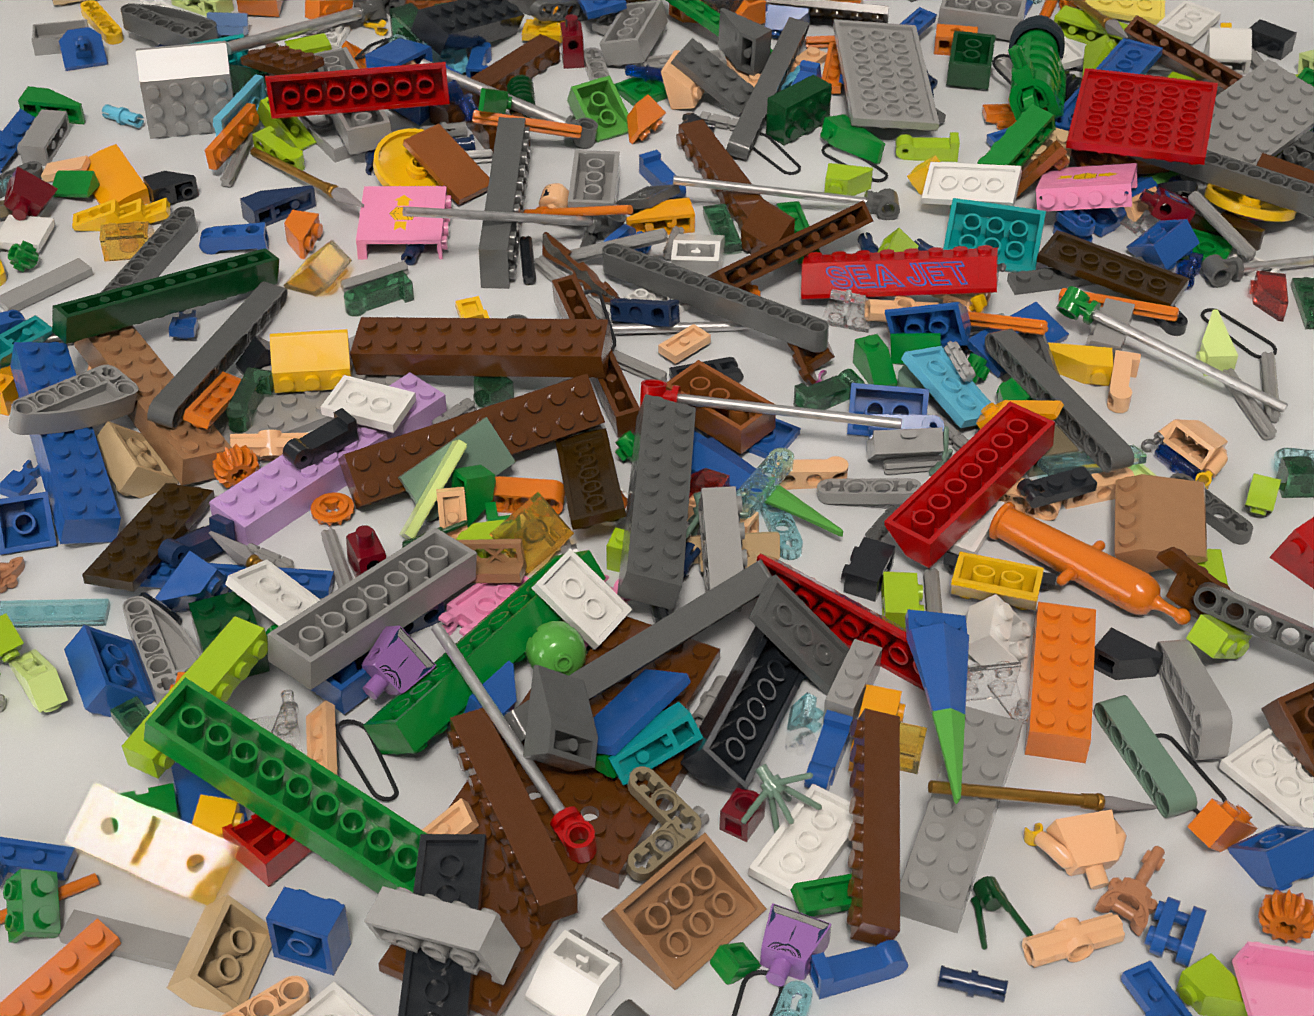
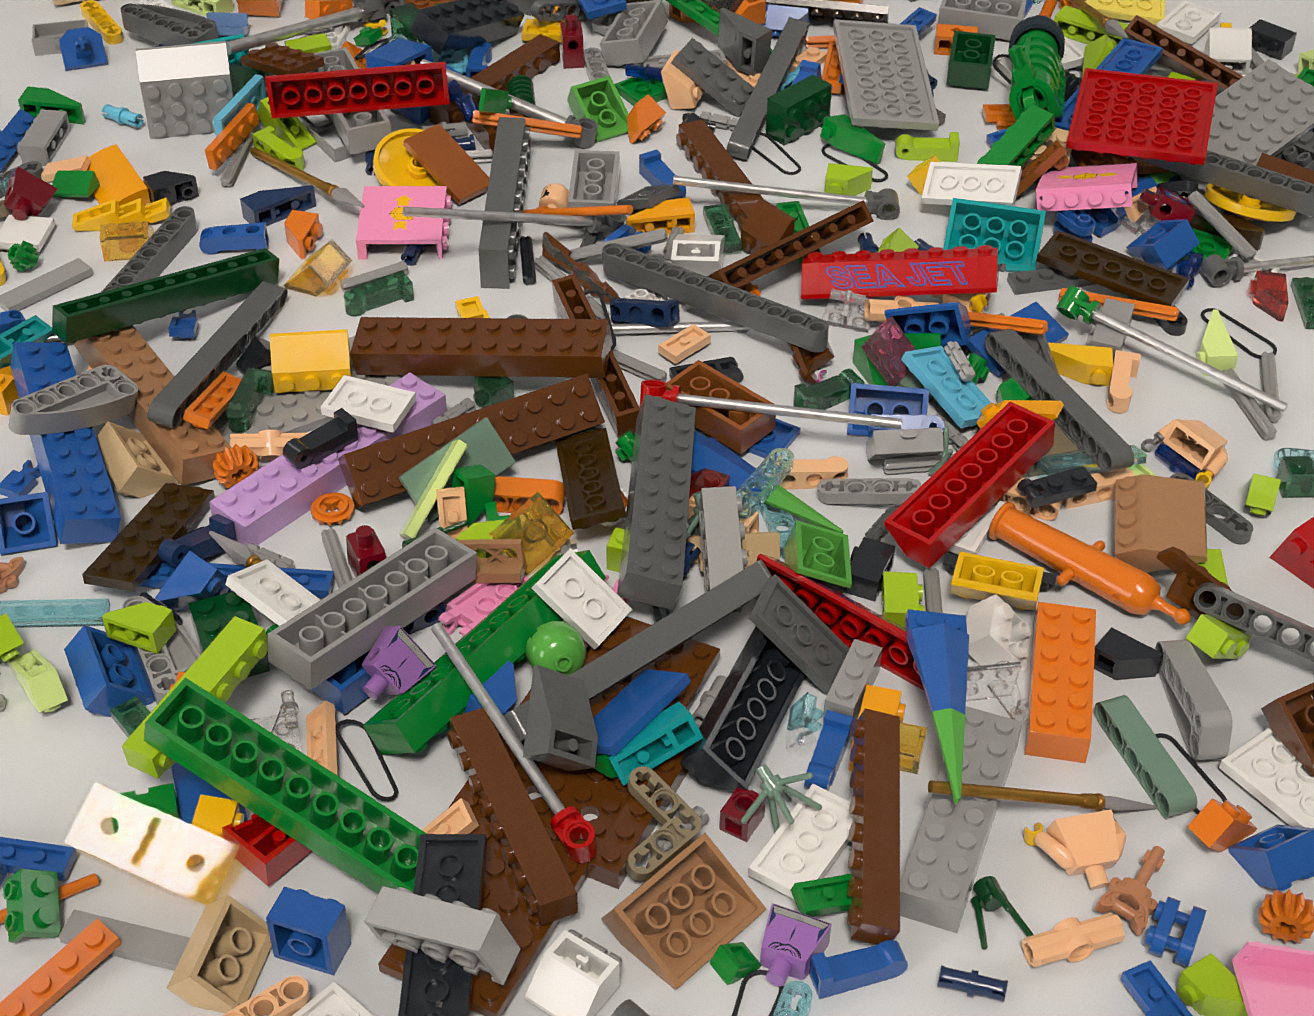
none -> lime slope [102,602,176,654]
none -> green plate [353,27,383,46]
none -> bright green slope [784,520,852,588]
none -> clear pink plate [861,317,916,386]

